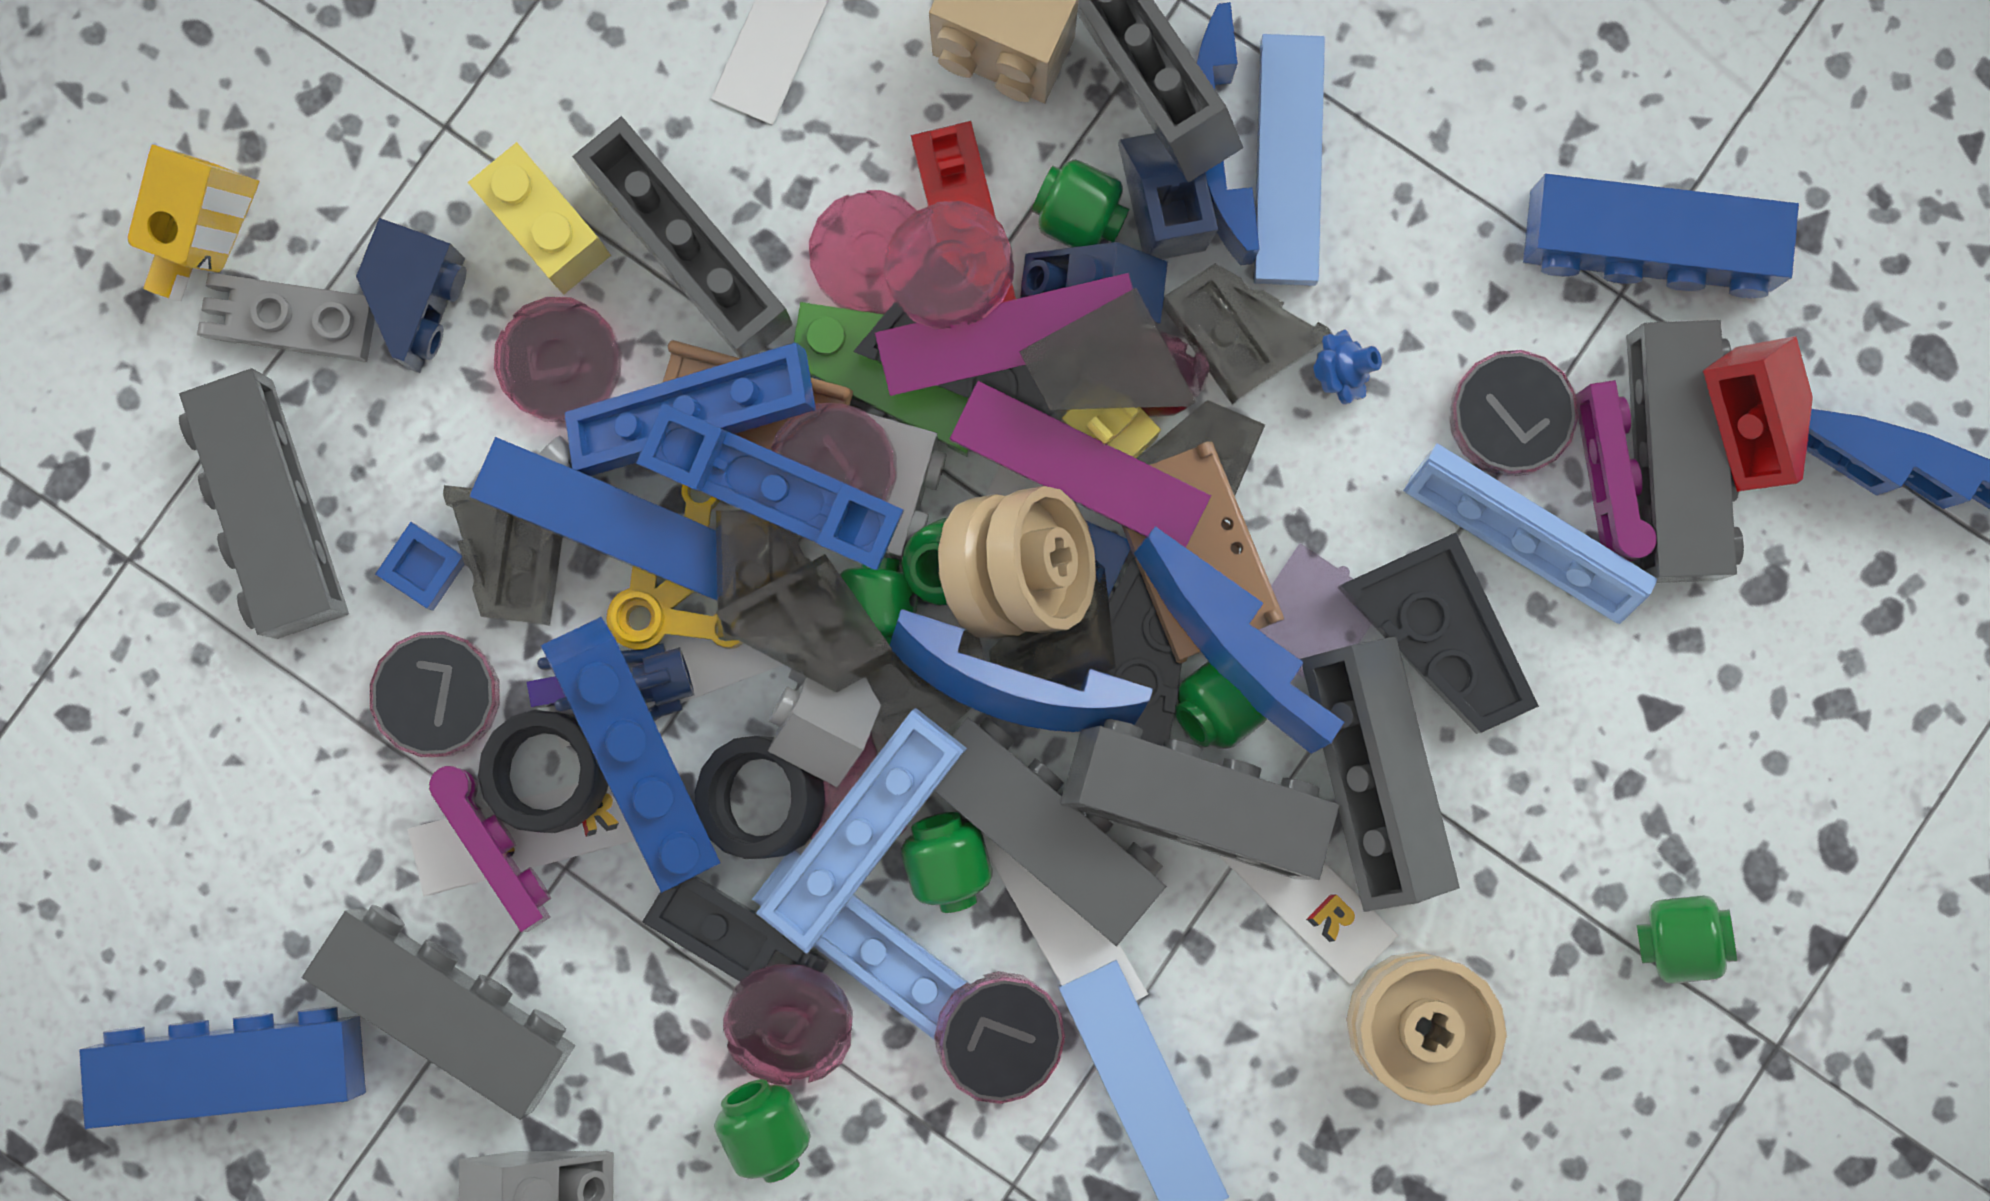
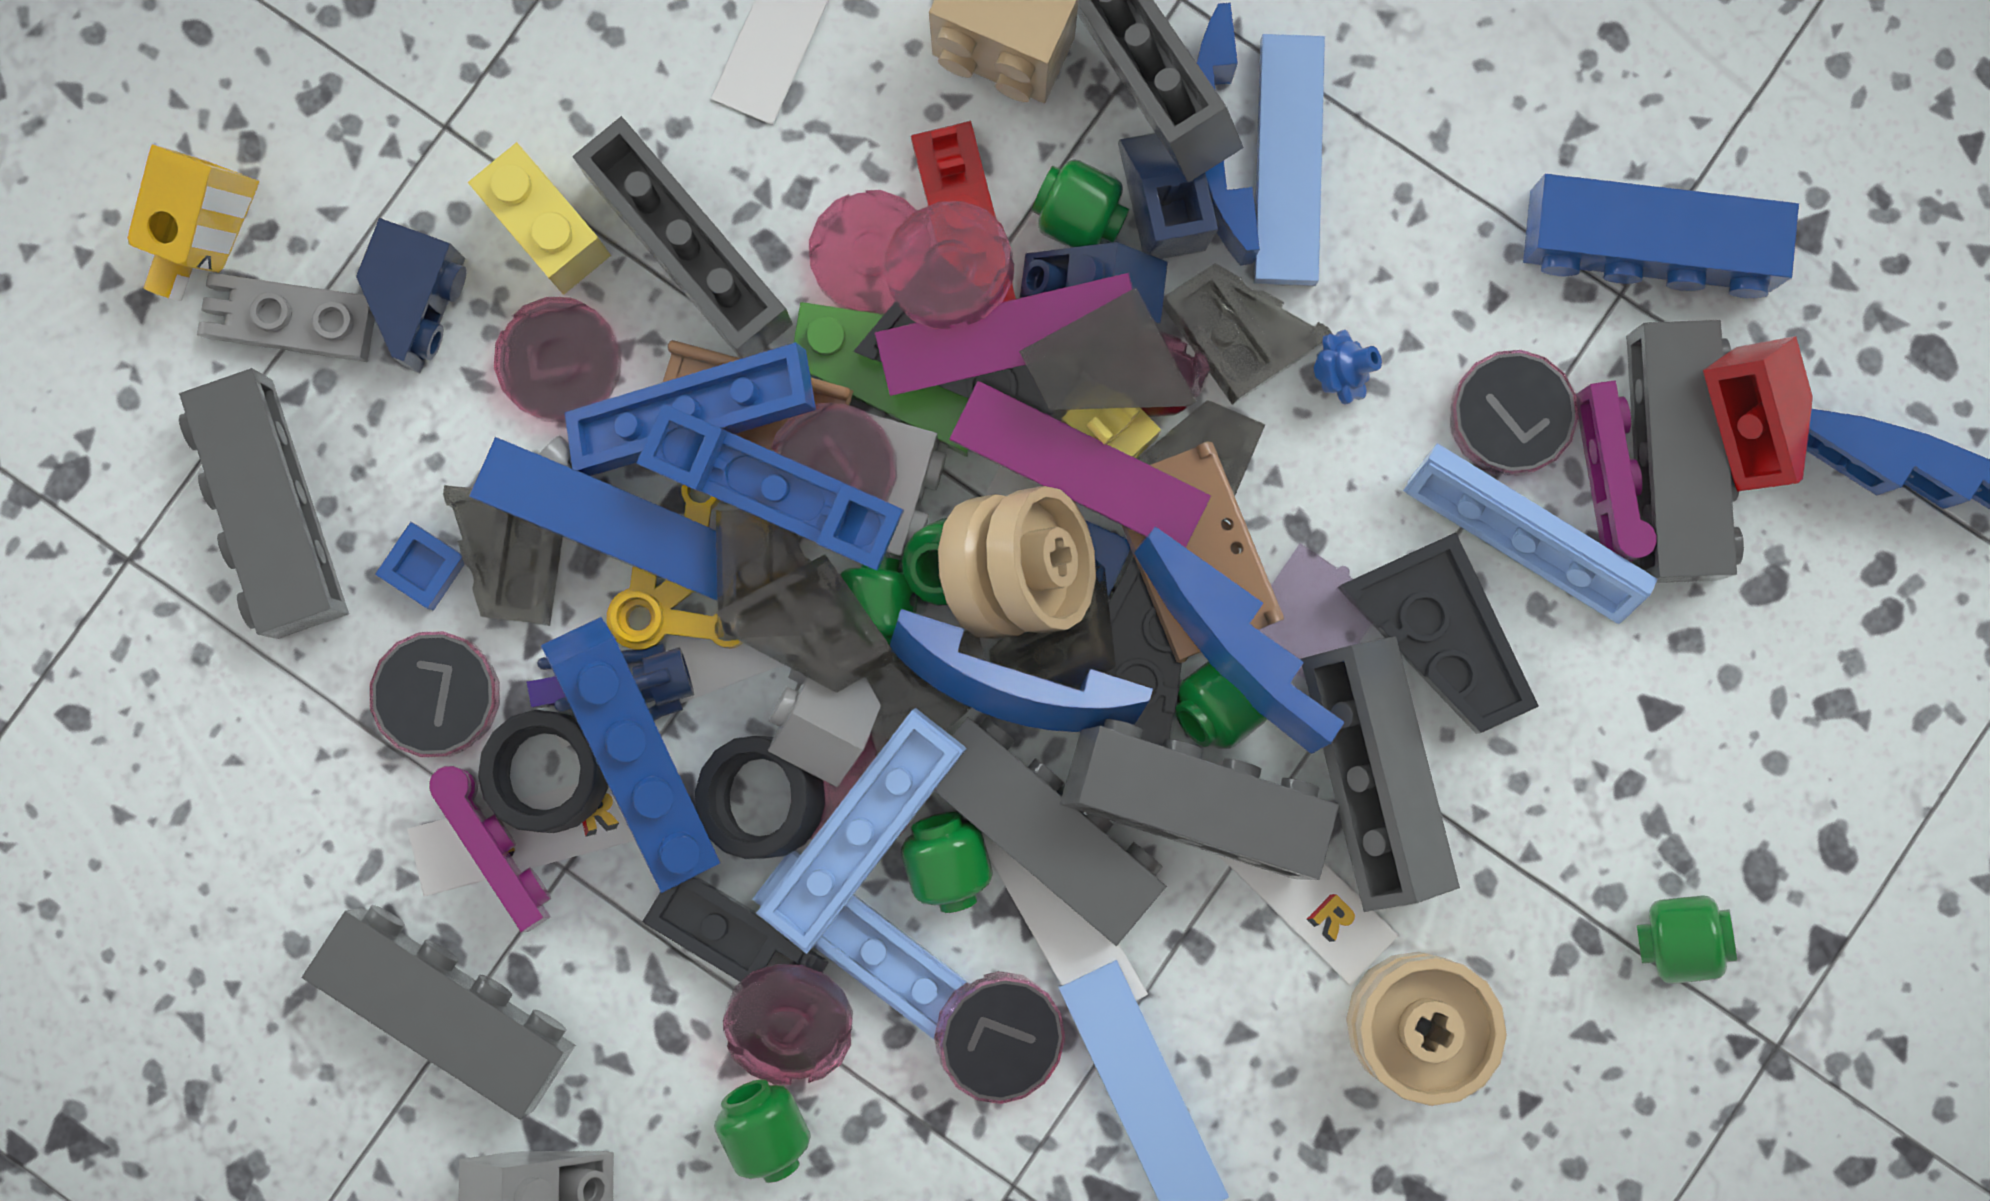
blue brick [79,1006,366,1129] -> none

